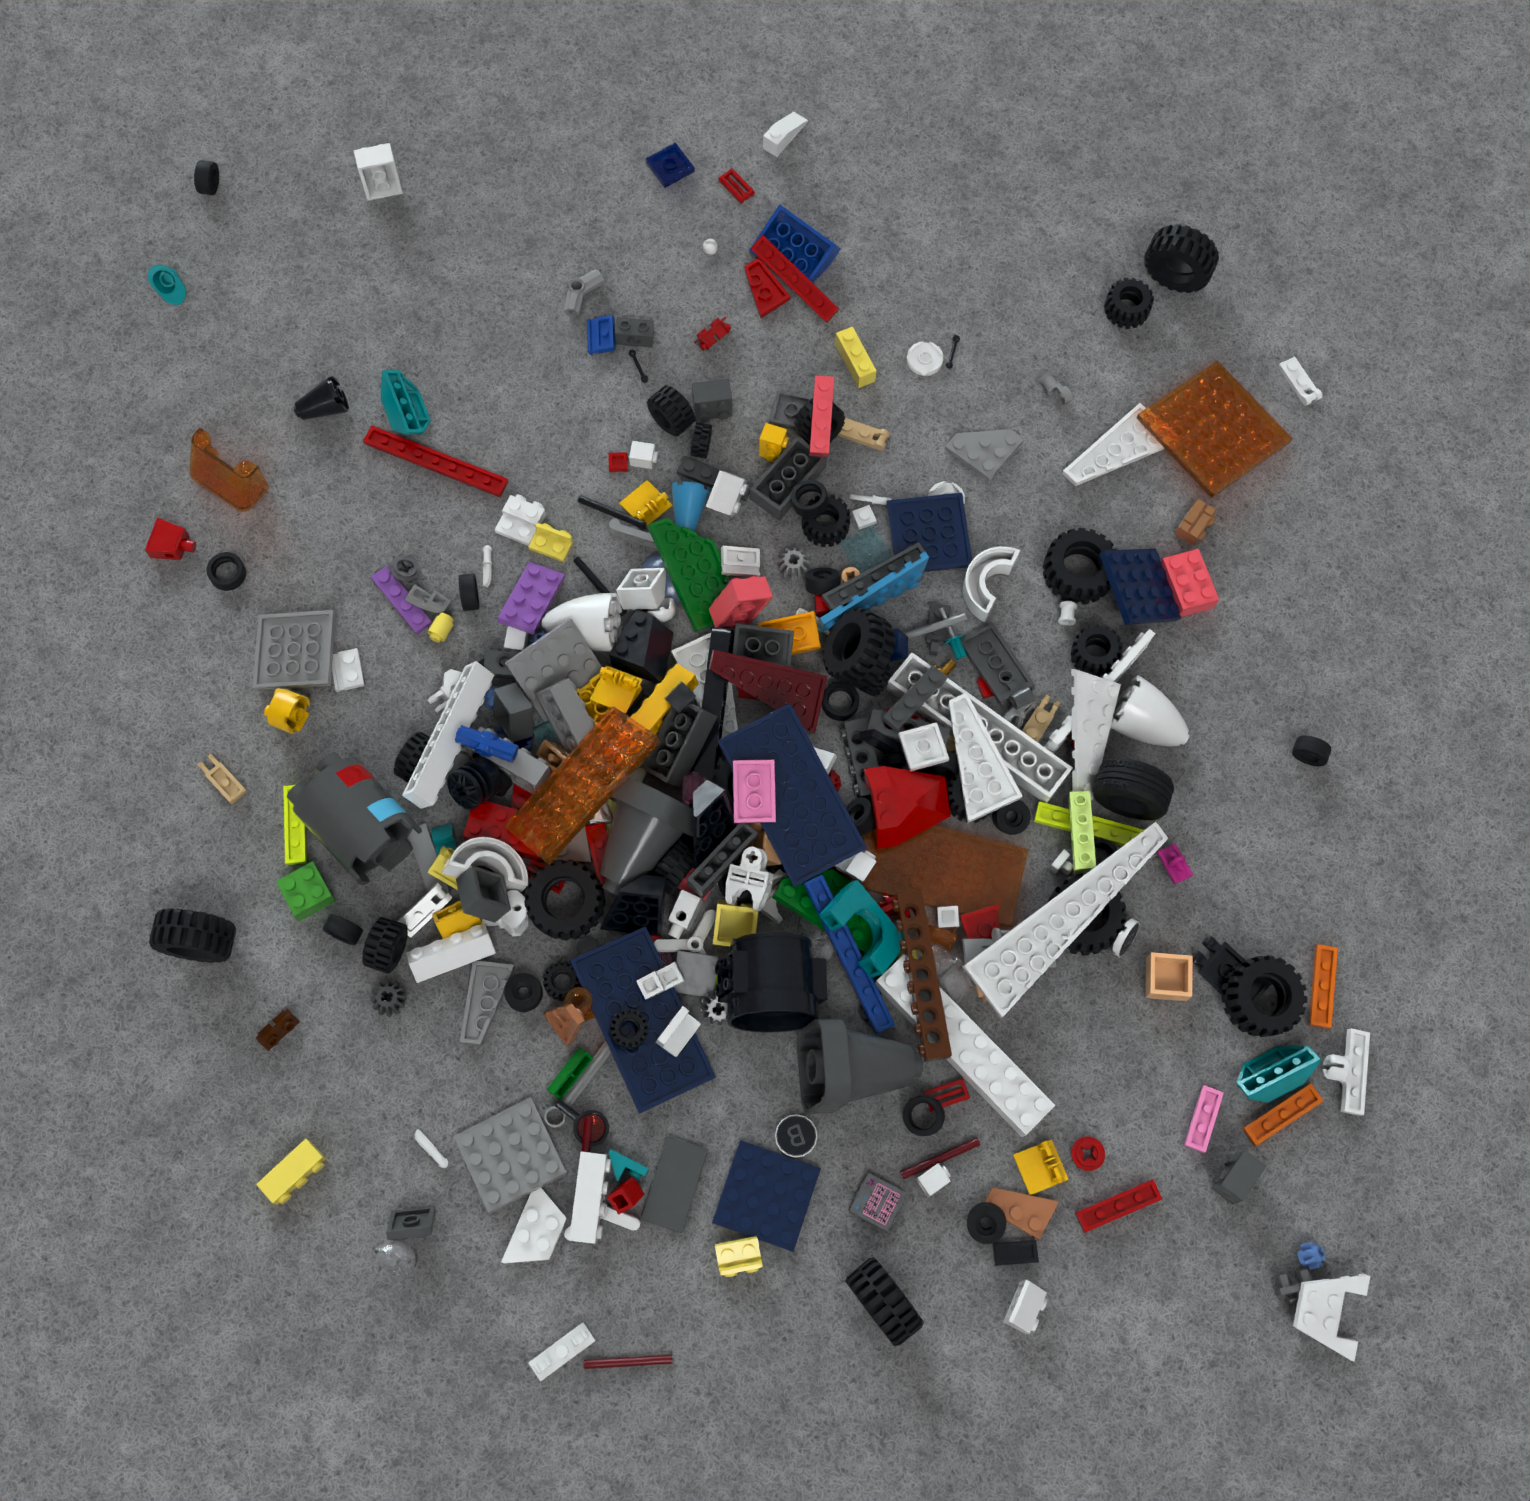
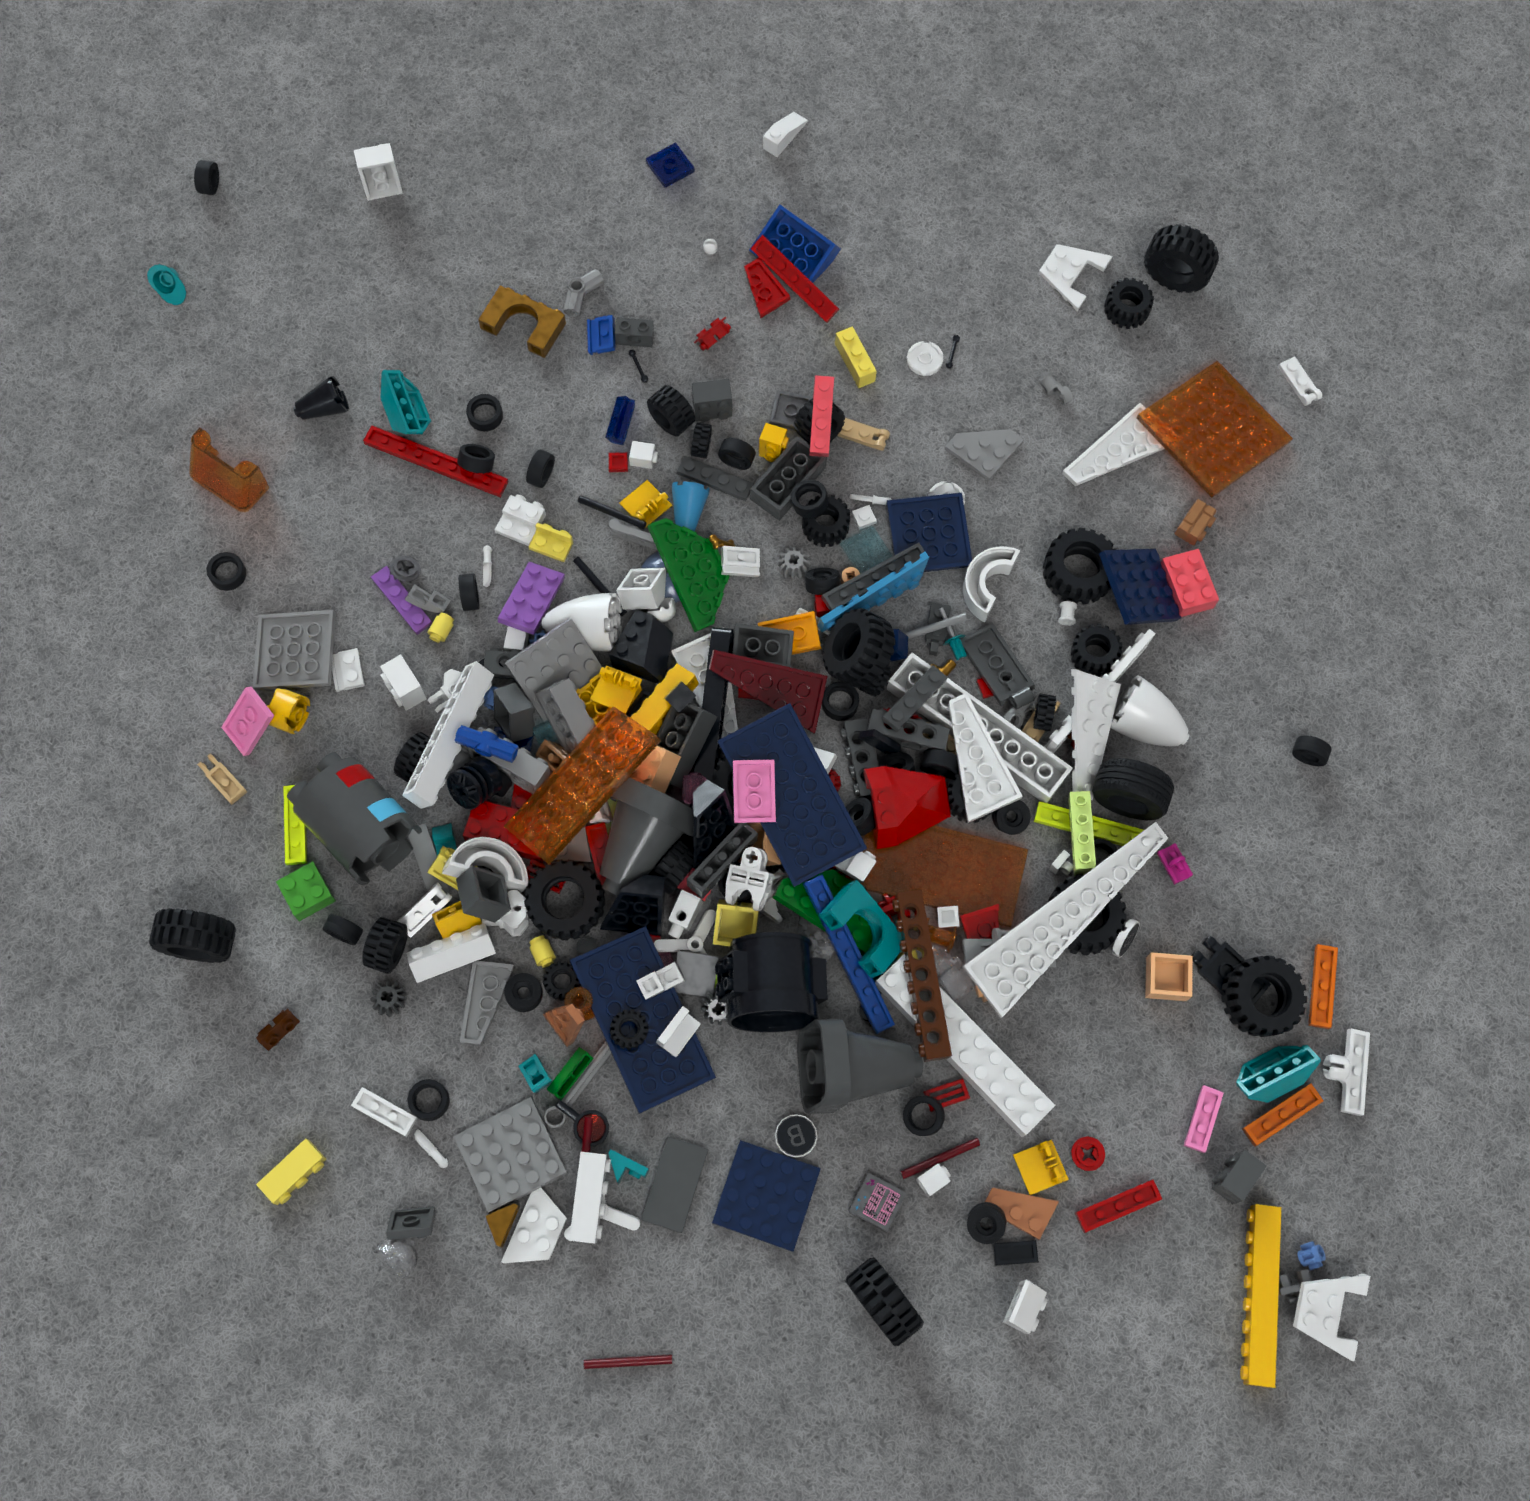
red torso [145,518,196,560] -> none
white plate [528,1322,596,1382] -> none
red brick [607,1177,645,1215] -> none
white slope [706,471,748,516] -> none
coral brick [709,576,773,628] -> none
light yellow bracket [715,1236,763,1277] -> none
red tile [719,168,755,204] -> none
white tile [898,722,949,772] -> none
none -> bright pink plate [221,686,274,756]
none -> white plate [351,1087,418,1137]
none -> white piece [380,654,426,711]
none -> black tyre [407,1079,450,1121]
none -> black tyre [457,444,495,473]
none -> black tyre [466,394,503,432]
none -> pearl gold arch [478,286,566,358]
none -> pearl gold slope [485,1204,520,1248]
none -> teal slope [518,1054,553,1093]
none -> black tyre [526,449,555,488]
none -> light yellow brick [529,935,556,968]
none -> clear blue piece [605,396,635,445]
none -> light nougat piece [623,737,681,794]
none -> pearl gold piece [709,534,736,549]
none -> black tyre [718,438,756,470]
none -> black tyre [1033,693,1056,731]
none -> white wing [1039,244,1112,312]
none -> yellow brick [1240,1204,1281,1388]

